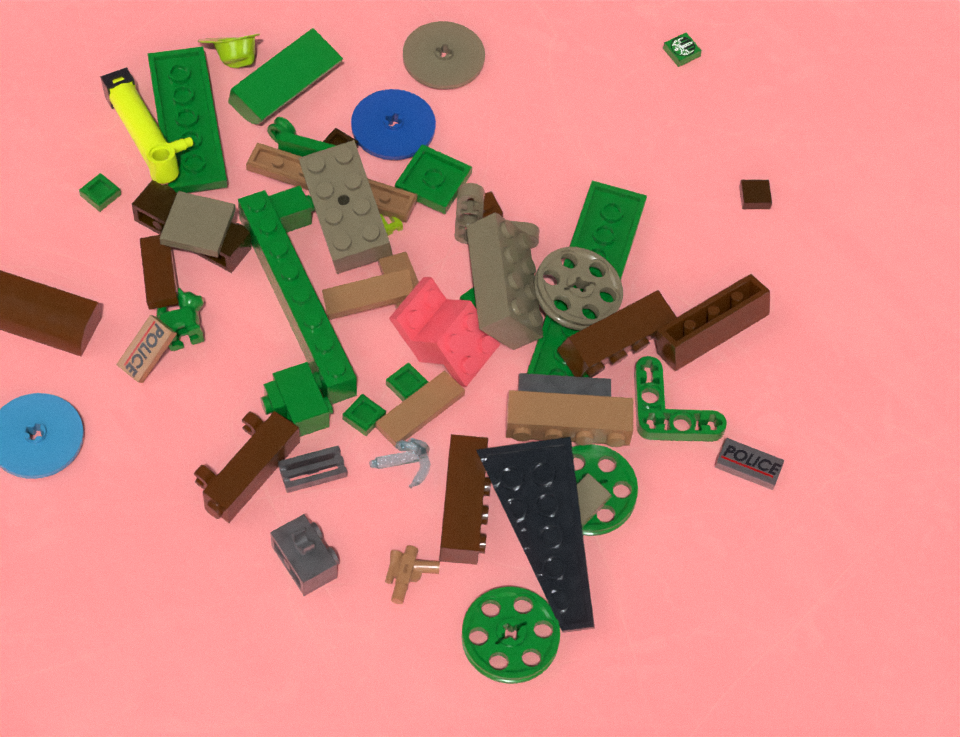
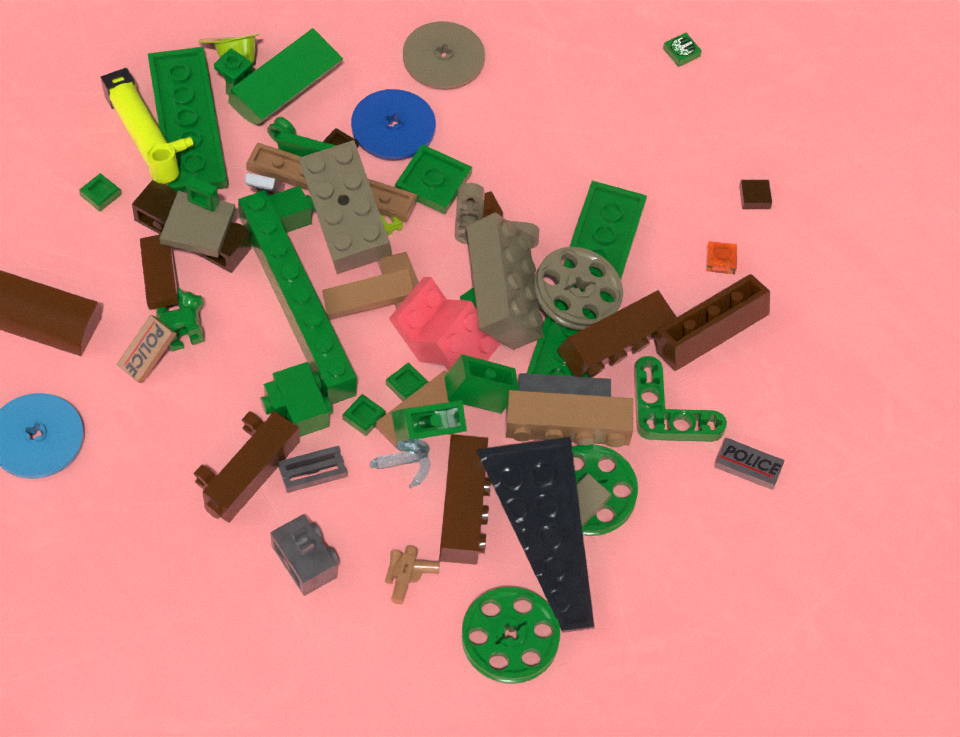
none -> green tile [186,176,219,212]
none -> green bracket [214,48,253,96]
none -> tile [244,172,285,194]
none -> green brick [391,400,467,443]
none -> green brick [444,354,519,414]
none -> clear orange plate [706,241,737,275]

